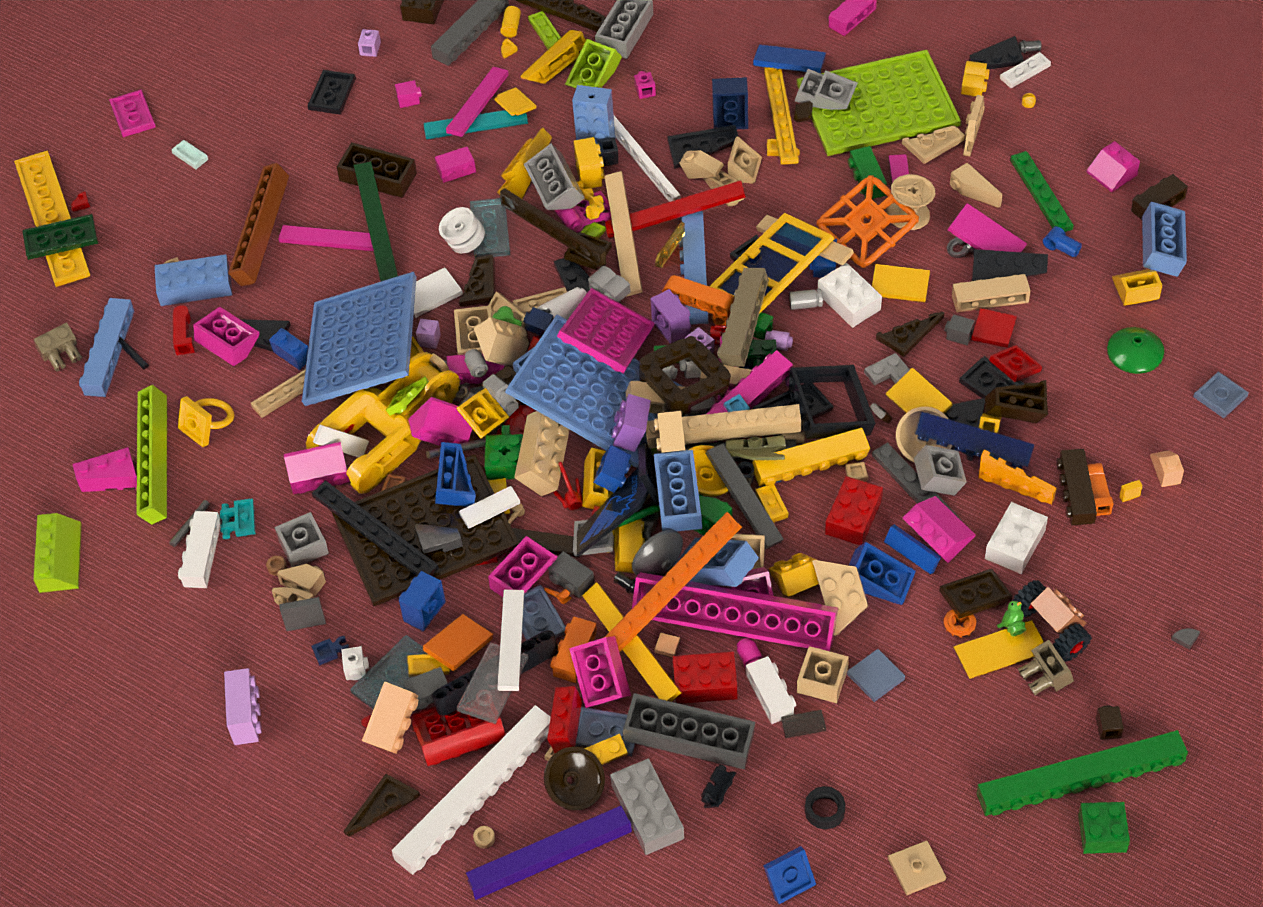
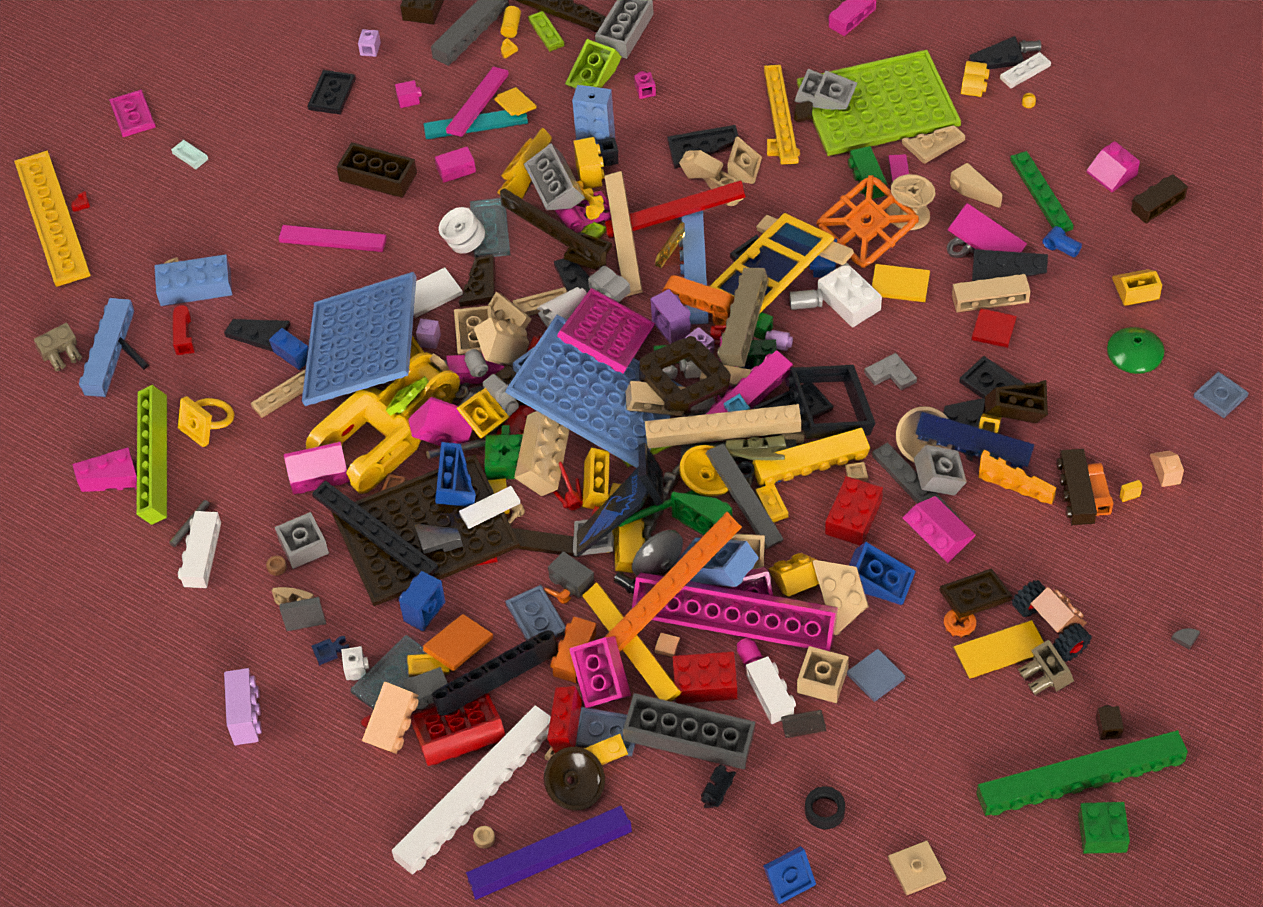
dark green tile [22,214,98,260] -> none
lime slope [34,513,82,593] -> none
dark pink slope [193,307,260,366] -> none
teal plate [220,498,256,539] -> none
dark orange brick [228,163,289,287] -> none
tan slope [277,564,326,598] -> none
white tile [313,424,369,457] -> none
dark brown wing [344,774,420,837] -> none
dark green tile [354,162,398,282] -> none
clear tile [457,642,528,724] -> none
dark pink slope [488,536,557,597] -> none
bright green animal [492,306,522,326] -> none
white tile [498,590,524,691] -> none
yellow wedge [520,30,586,84] -> none
dark blue brick [523,307,553,336] -> none
blue brick [593,445,631,493] -> none
light grey brick [610,758,684,855] -> none
medium lavender brick [611,394,651,452] -> none
white tile [614,116,681,202] -> none
tan brick [654,411,685,453] -> none
medium blue brick [654,450,702,531] -> none
dark blue brick [712,77,748,129] -> none
blue tile [753,44,826,73] -> none
tile [870,403,893,424] -> none
dark brown wing [876,311,944,357] -> none
blue tile [884,524,941,574] -> none
yellow tile [885,368,953,414] -> none
dark grey brick [944,314,975,346] -> none
tan wing [963,95,985,157] -> none
white brick [985,502,1048,574] -> none
red tile [989,345,1042,382] -> none
bright green animal [997,601,1026,636] -> none
medium blue brick [1142,202,1187,277] -> none

